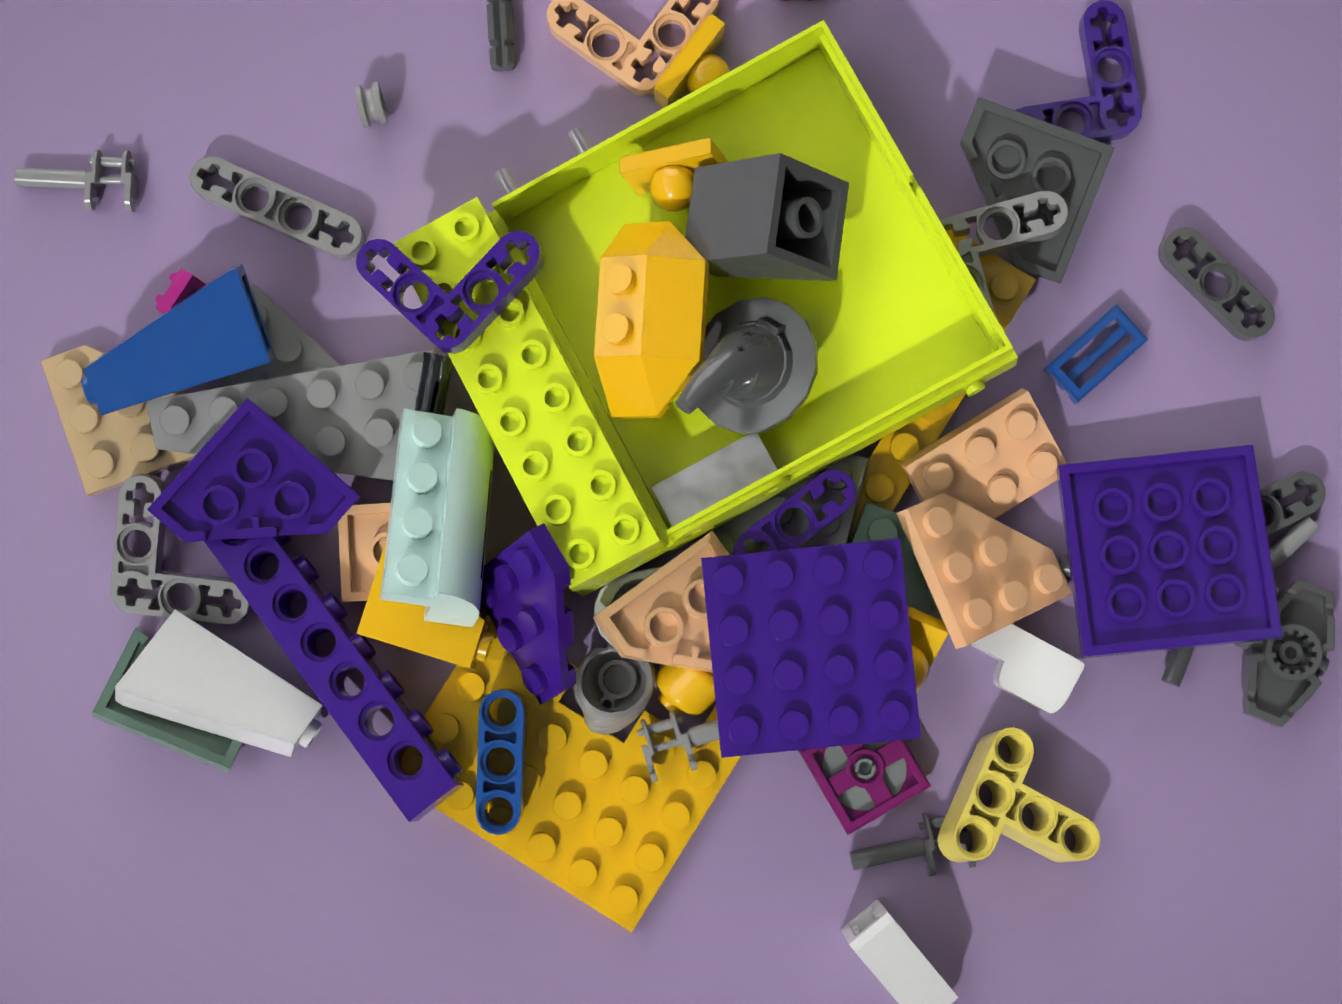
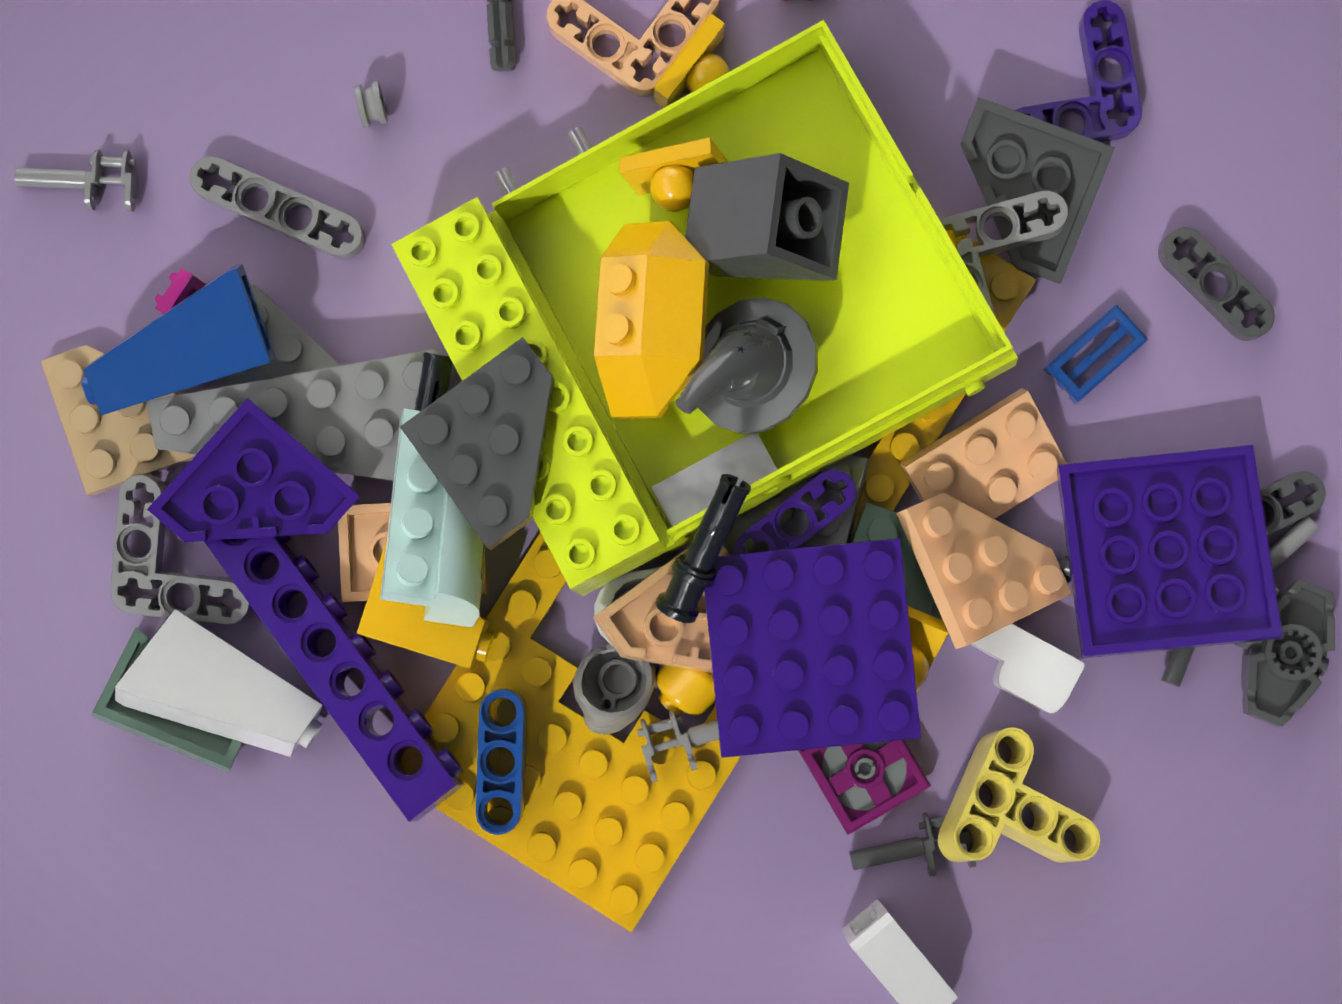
dark purple beam [356,231,544,354] -> none
dark purple plate [480,523,576,705] -> none
none -> dark grey plate [400,337,555,551]
none -> black pin [655,474,751,623]

